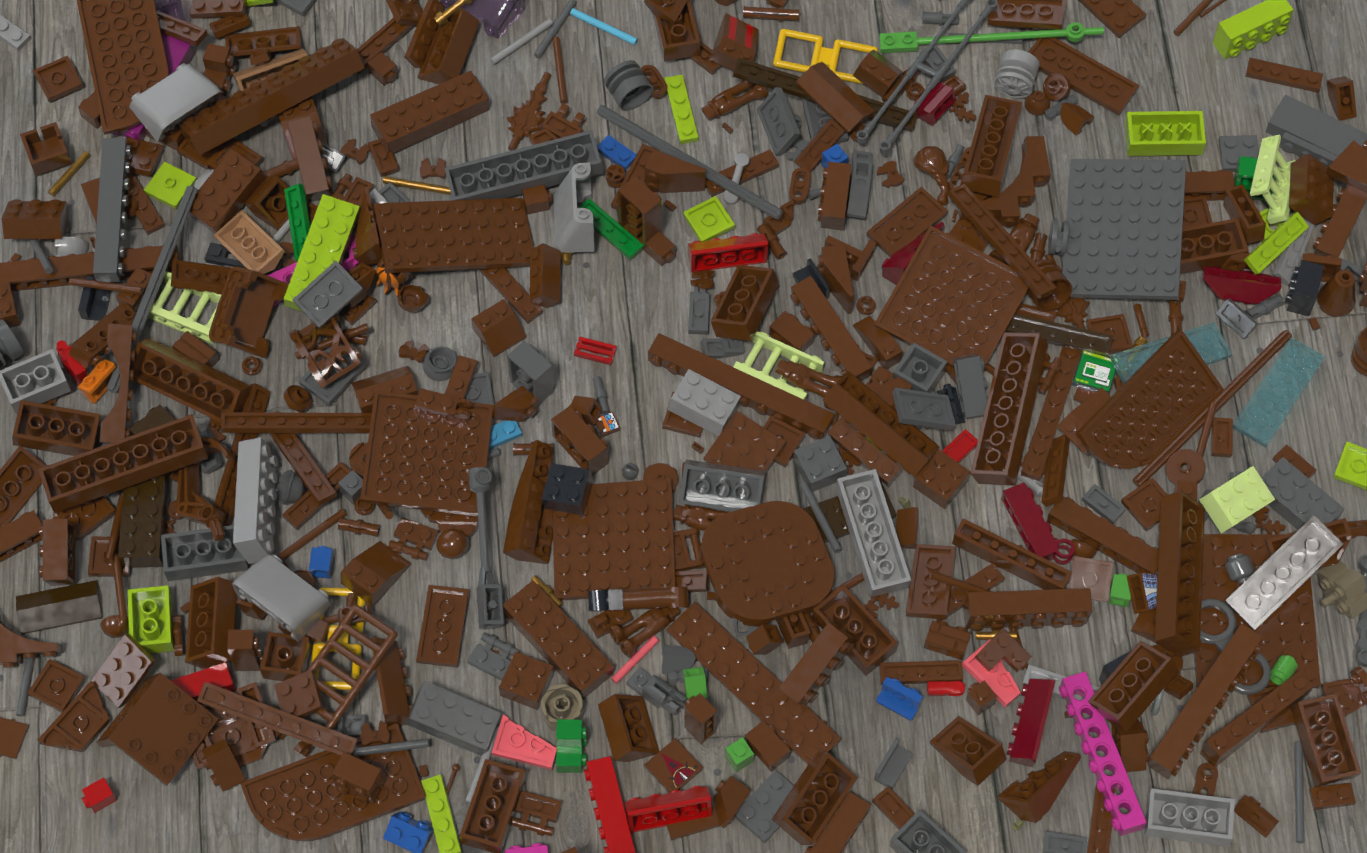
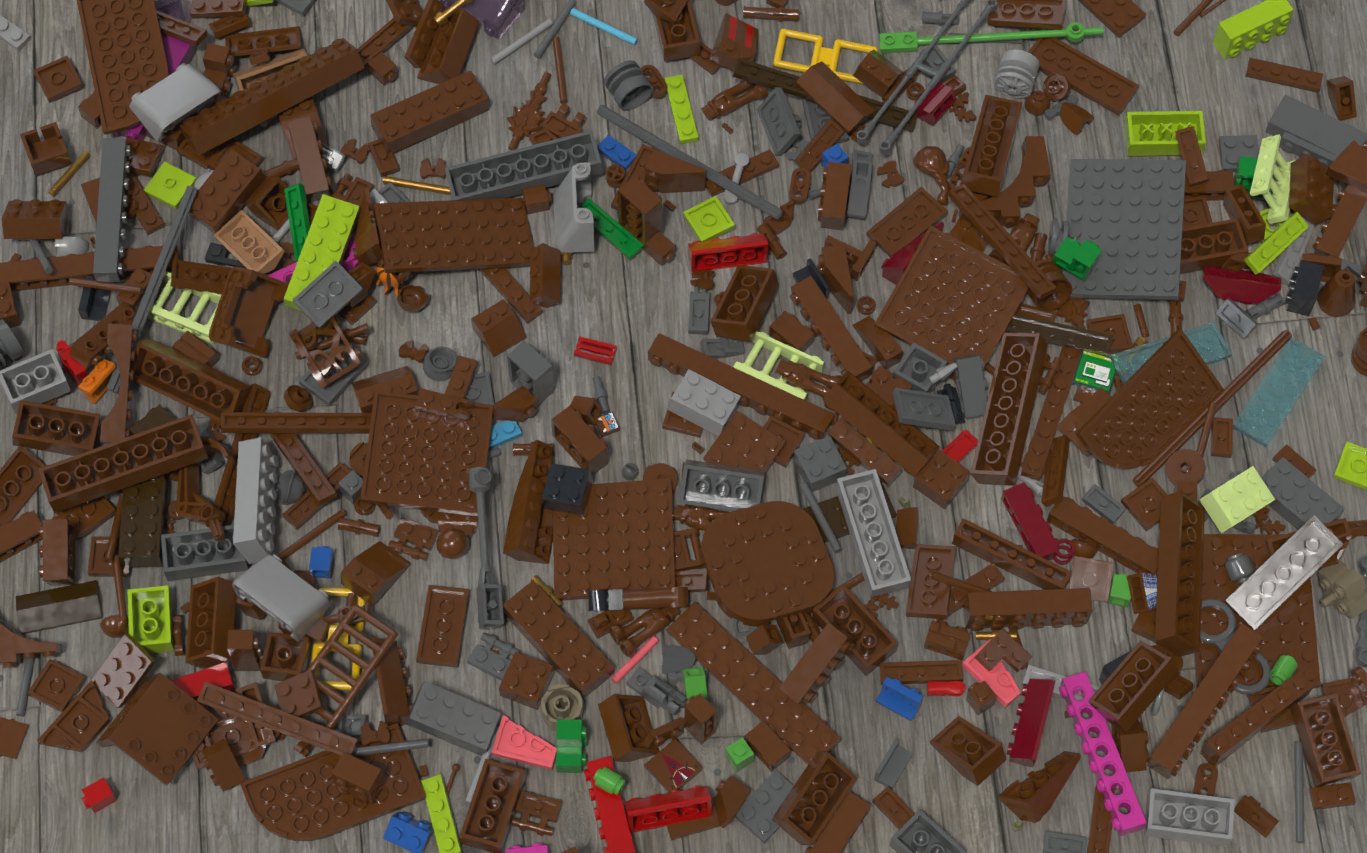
none -> bright green brick [593,767,626,795]
none -> reddish brown plate [643,717,686,749]
none -> light grey bar [929,363,958,384]
none -> green brick [1052,237,1102,282]
none -> reddish brown plate [1175,126,1209,186]

